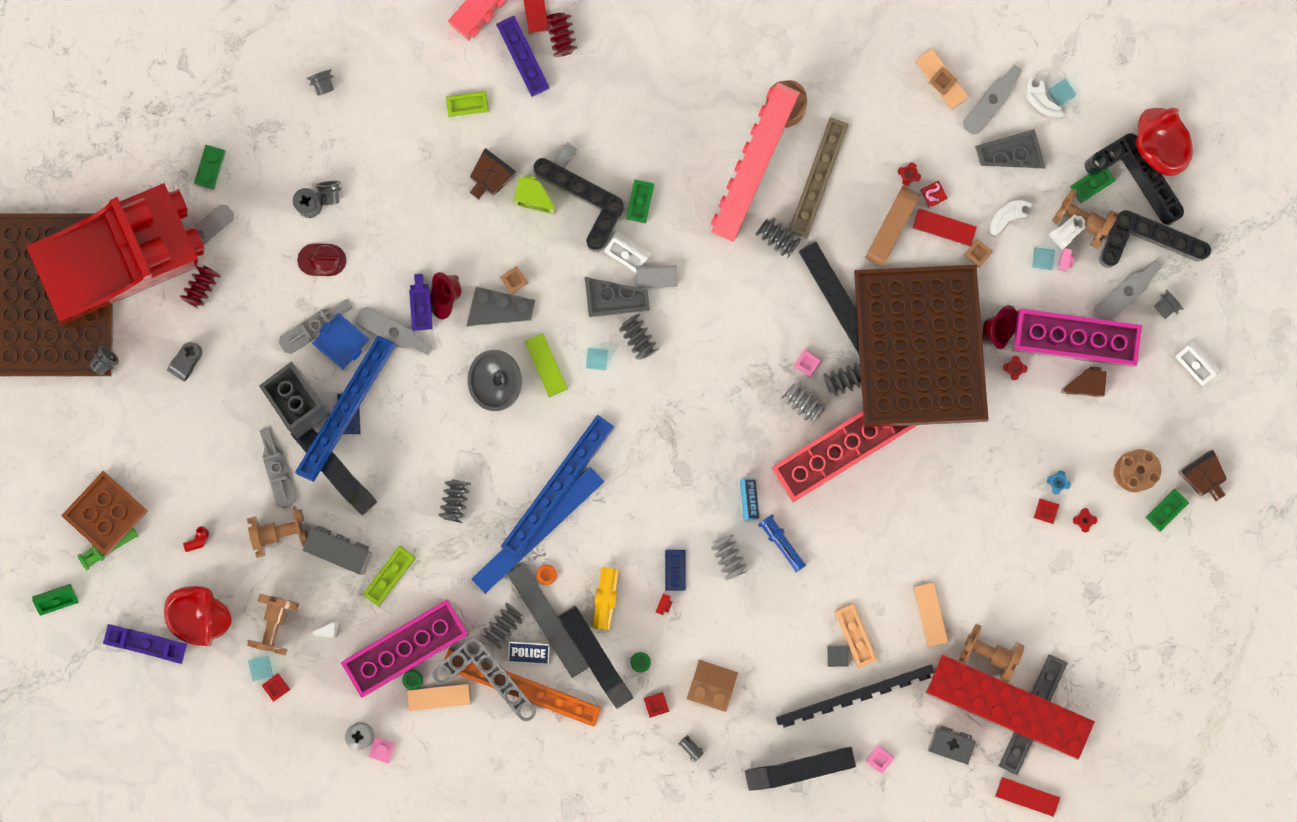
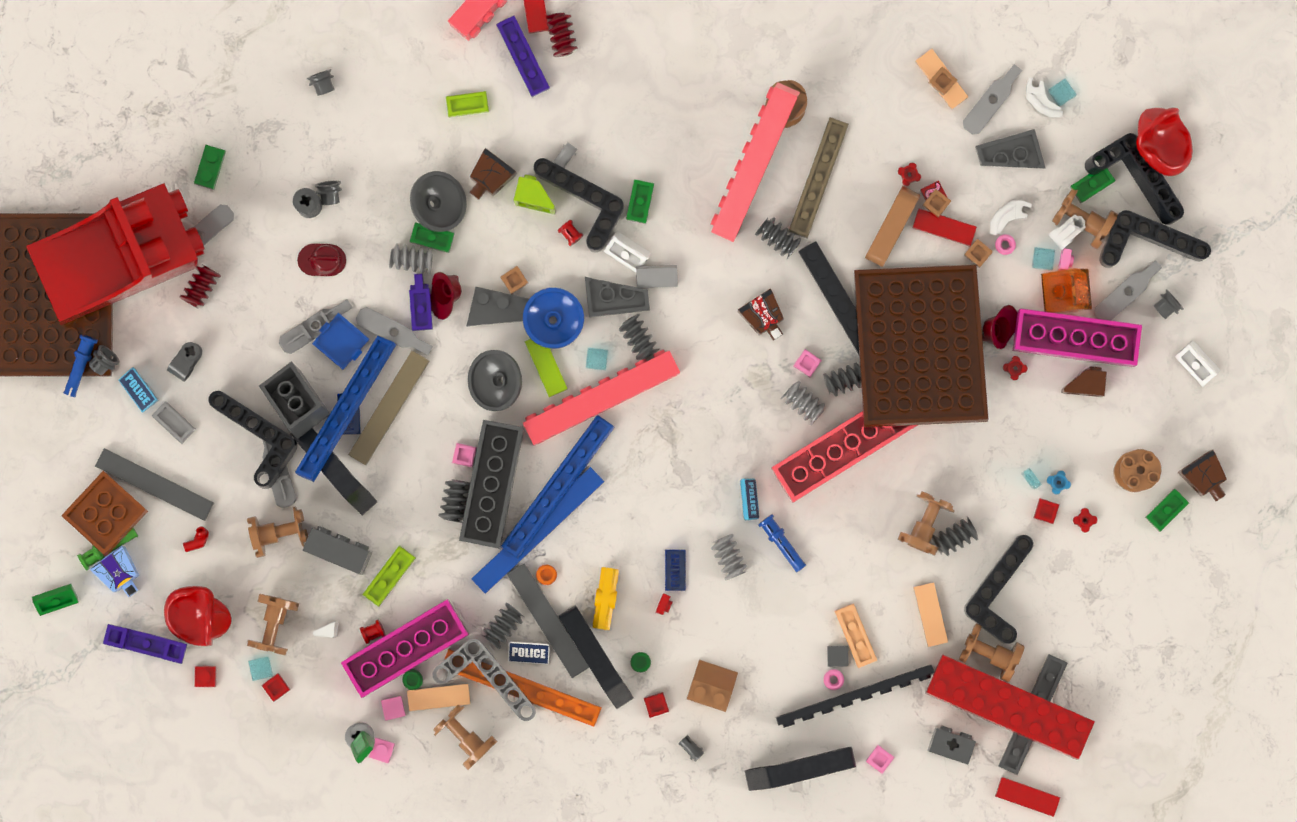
none -> blue pin [63,334,98,397]
none -> torso [90,546,139,597]
none -> dark grey tile [95,448,214,521]
none -> slope [118,367,159,413]
none -> light grey tile [152,401,196,444]
none -> red plate [195,666,216,687]
none -> black beam [208,391,297,489]
none -> dark tan tile [348,351,430,465]
none -> green slope [350,731,375,763]
none -> red bush [360,619,386,644]
none -> bright pink tile [381,696,406,721]
none -> light grey piece [389,243,433,274]
none -> dark grey dish [410,171,467,232]
none -> green plate [410,222,455,253]
none -> medium nougat piece [433,705,498,770]
none -> bright pink tile [452,443,477,467]
none -> dark grey brick [459,420,524,549]
none -> blue dish [523,288,584,349]
none -> coral brick [523,349,680,446]
none -> red bush [557,220,584,247]
none -> torso [738,288,784,341]
none -> bright pink plate [824,669,844,690]
none -> medium nougat piece [897,491,955,556]
none -> medium nougat plate [922,188,951,218]
none -> dark grey piece [932,517,978,556]
none -> black beam [964,535,1033,644]
none -> bright pink plate [995,234,1016,255]
none -> clear light blue tile [1022,468,1042,489]
none -> clear orange slope [1041,268,1092,313]

